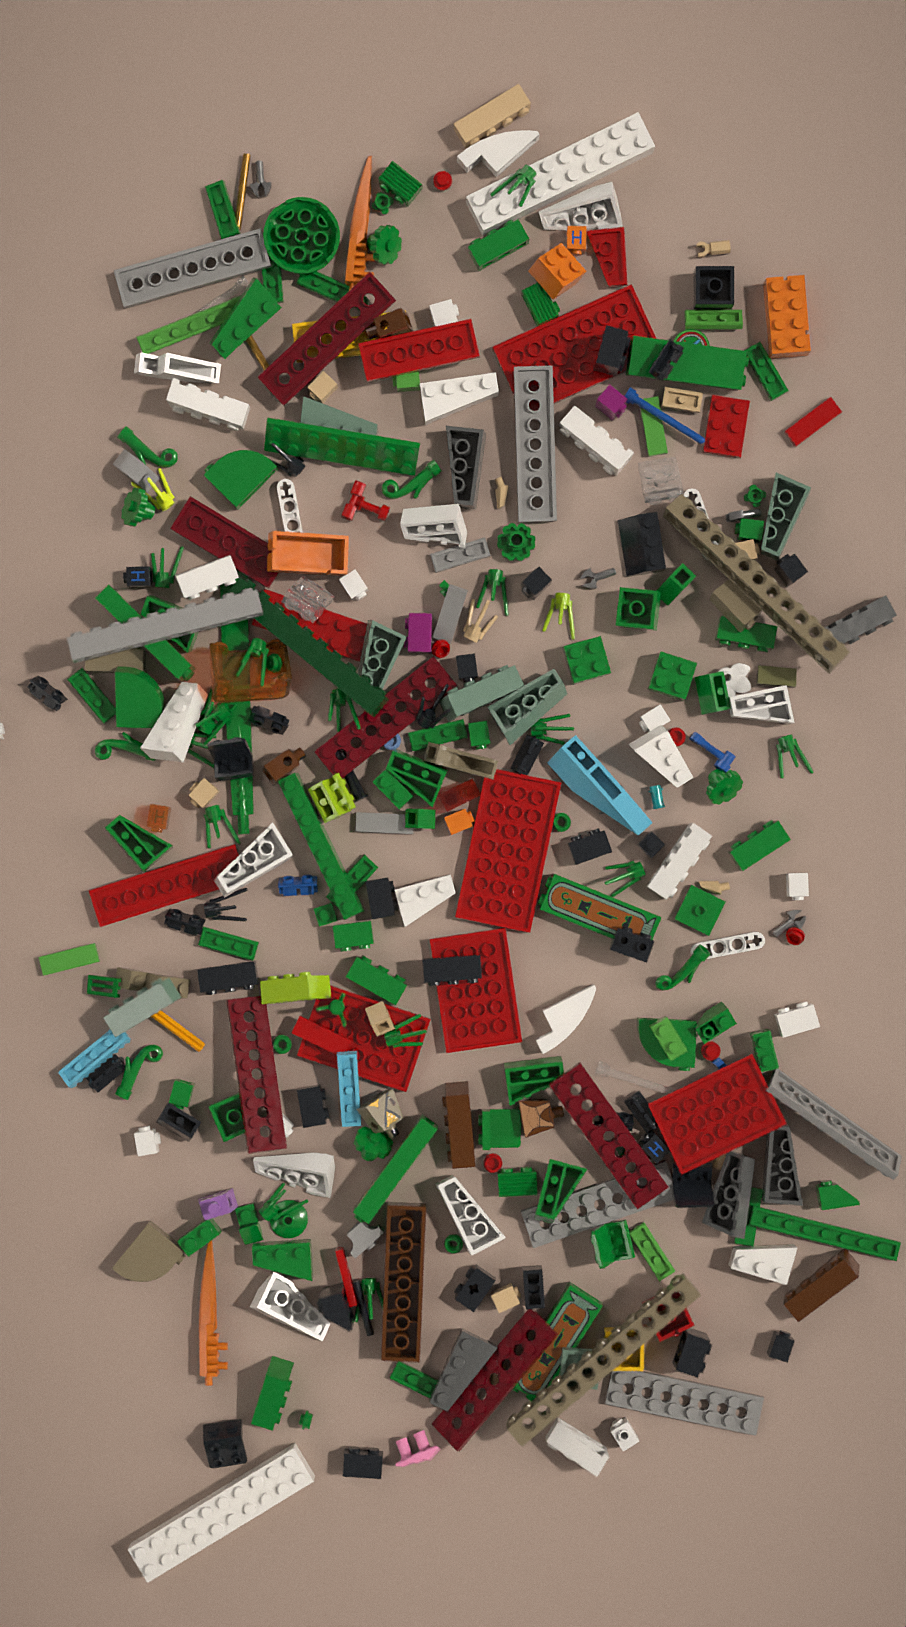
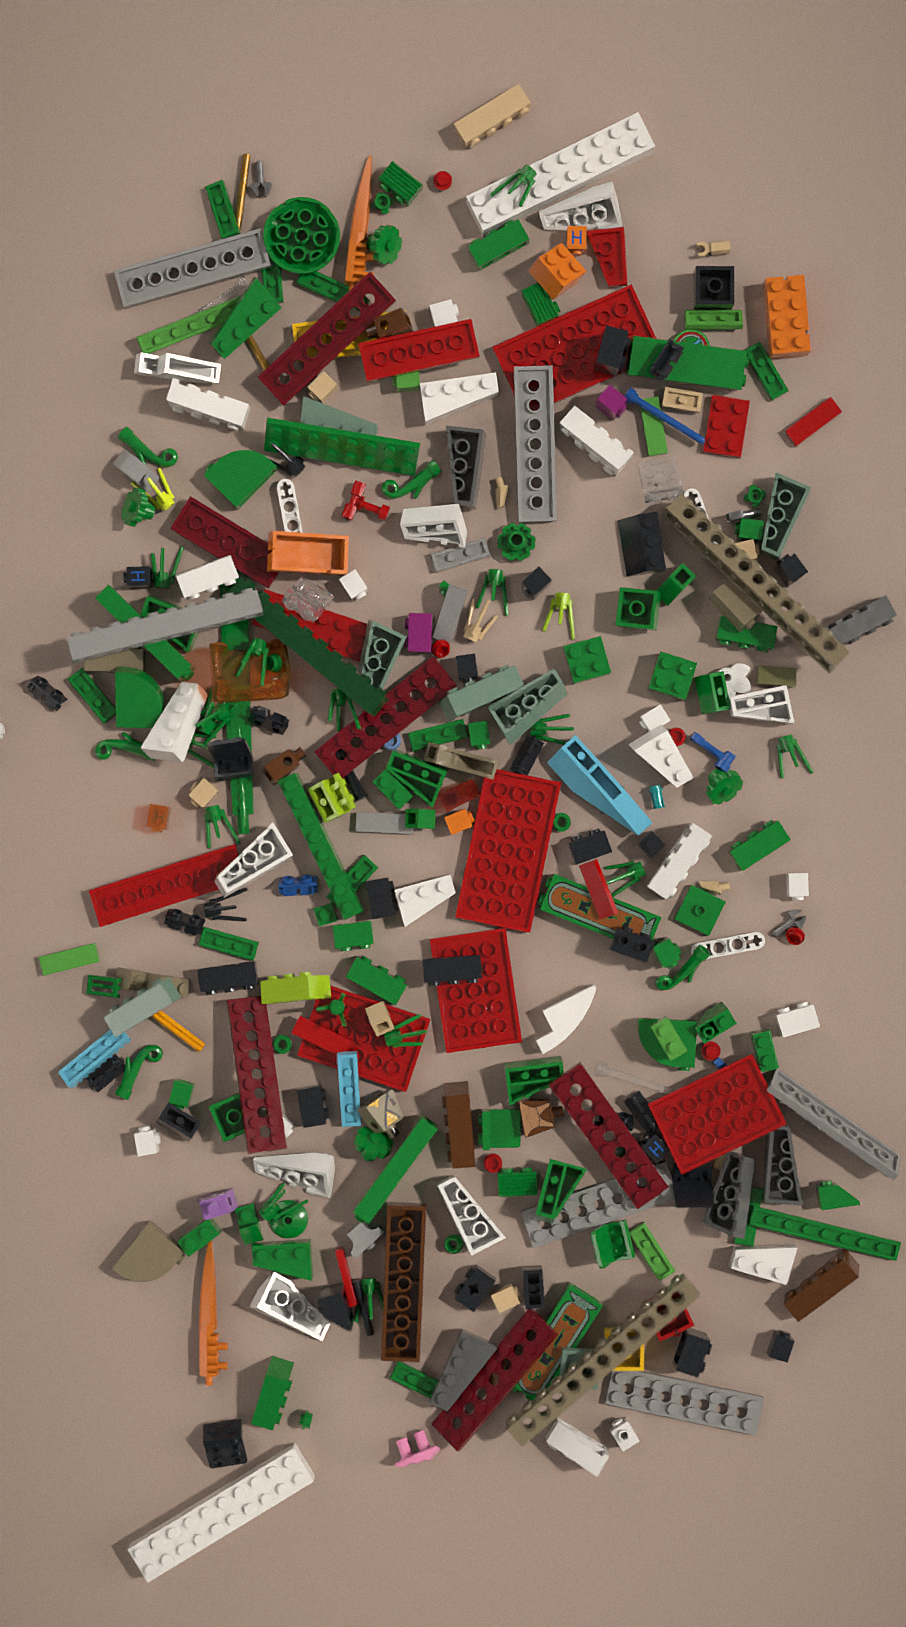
green wedge [105,815,173,873] -> none
black brick [343,1446,383,1479] -> none
black plant [415,684,451,729] -> none
white slope [457,130,540,177] -> none
flat silver bar [580,568,616,589] -> none
none -> red tile [579,859,618,920]
none -> green brick [652,937,681,969]

